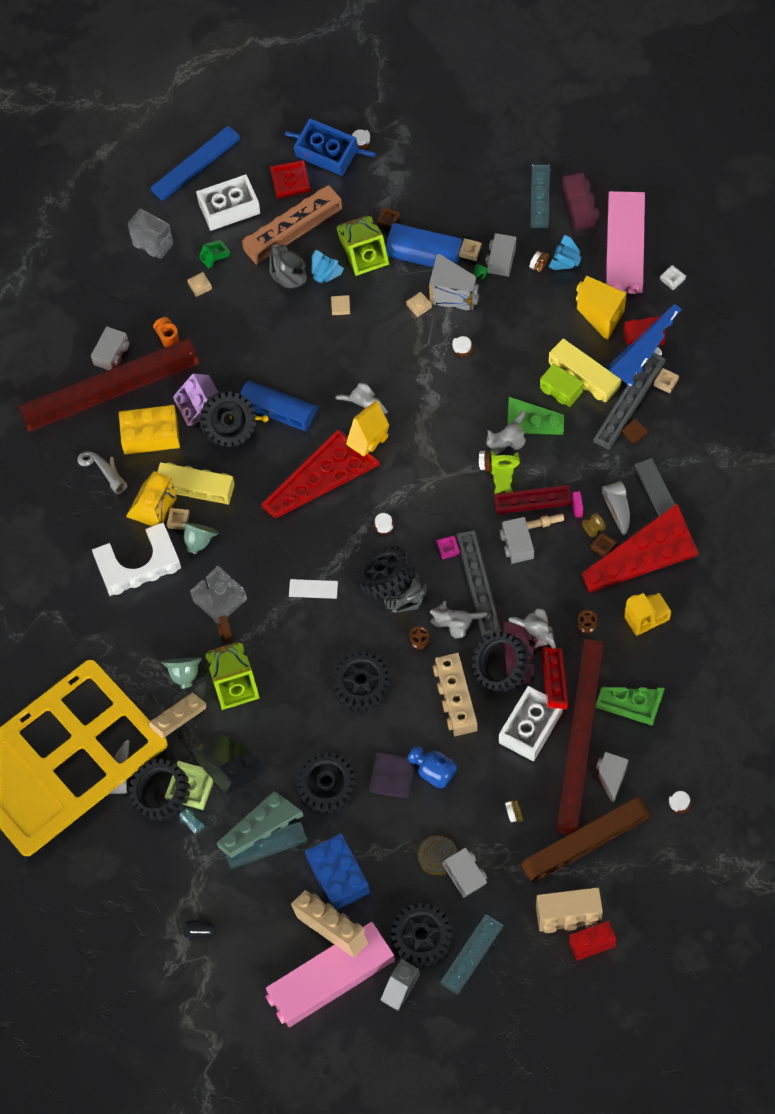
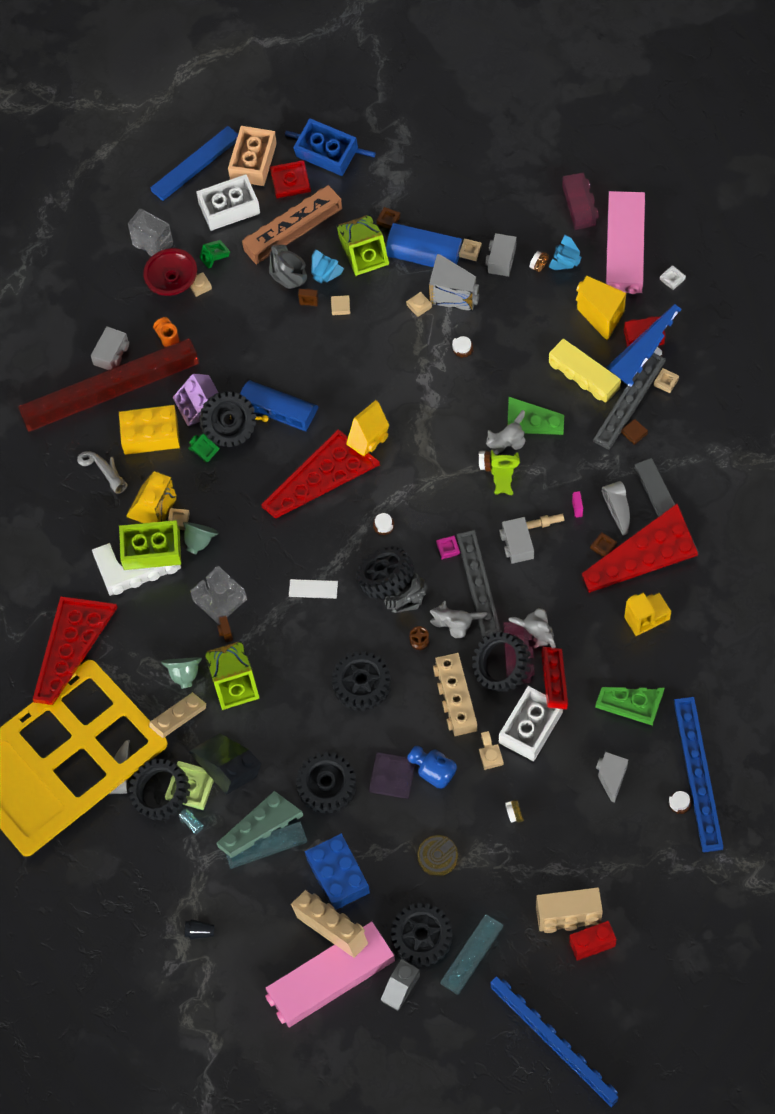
light yellow brick [157,462,235,505] -> none
light grey animal [335,382,388,414] -> none
white piece [352,129,370,149] -> none
light grey brick [442,848,487,898] -> none
green hinge [473,264,488,280] -> none
dark red plate [494,485,572,515] -> none
reddish brown beam [521,797,651,883] -> none
clear light blue plate [531,165,550,228] -> none
lime brick [540,363,584,407] -> none
clear red brick [557,639,604,834] -> none
reddish brown wheel [577,610,597,634] -> none
clear yellow wheel [582,513,606,537] -> none
none -> red wing [33,596,118,705]
none -> lime brick [119,520,181,570]
none -> dark red dish [143,248,197,296]
none -> green bracket [188,434,220,463]
none -> light nougat brick [228,126,277,186]
none -> reddish brown plate [298,288,318,306]
none -> tan plate [479,731,504,770]
none -> blue plate [491,976,618,1108]
none -> blue plate [674,697,723,852]

